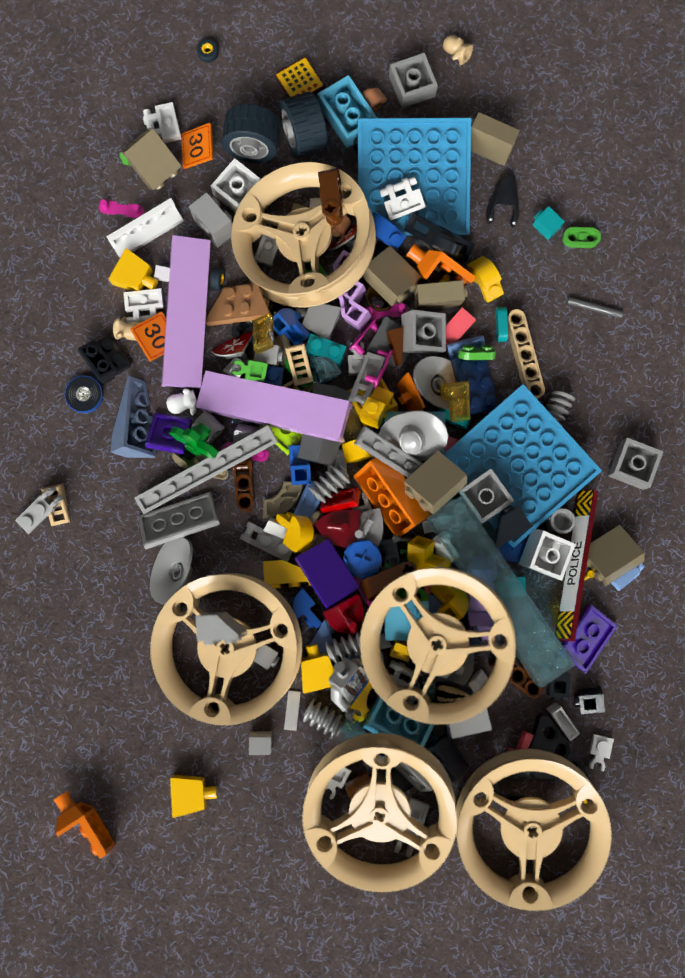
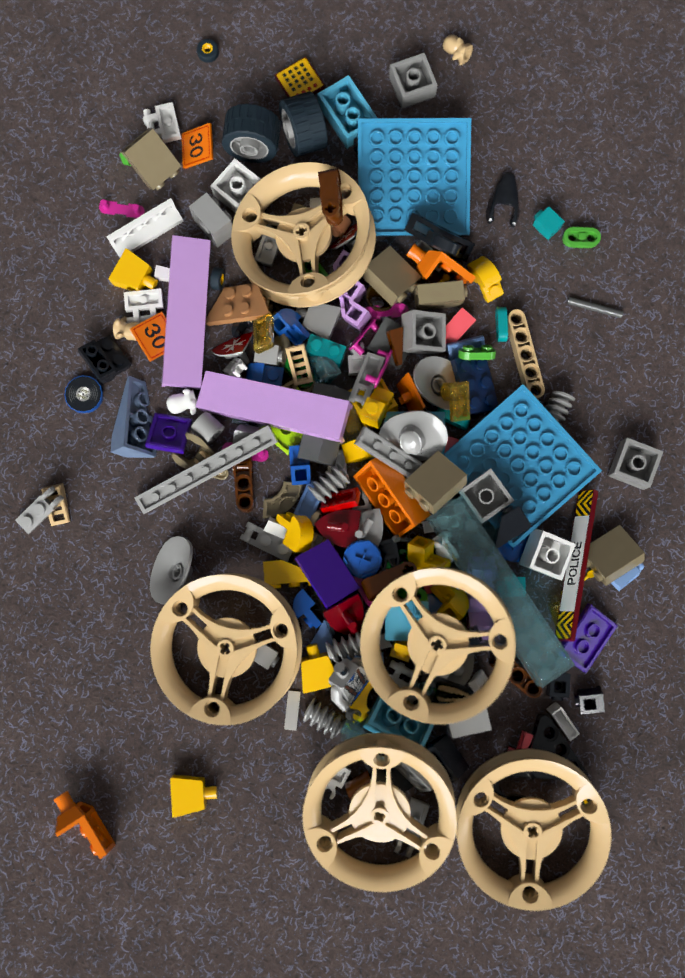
light grey tile [138,492,220,549] -> none
green plant [169,422,219,459] -> none
light grey slope [196,611,247,645] -> none
bright green plate [232,359,268,382] -> none
light grey piece [249,731,272,755] -> none
nougat plate [362,88,387,113] -> none
blue brick [372,212,407,251] -> none
white plate [379,177,426,221] -> none
dark tan brick [471,112,520,166] -> none
light grey piece [545,509,576,534] -> none
white plate [589,734,614,772] -> none

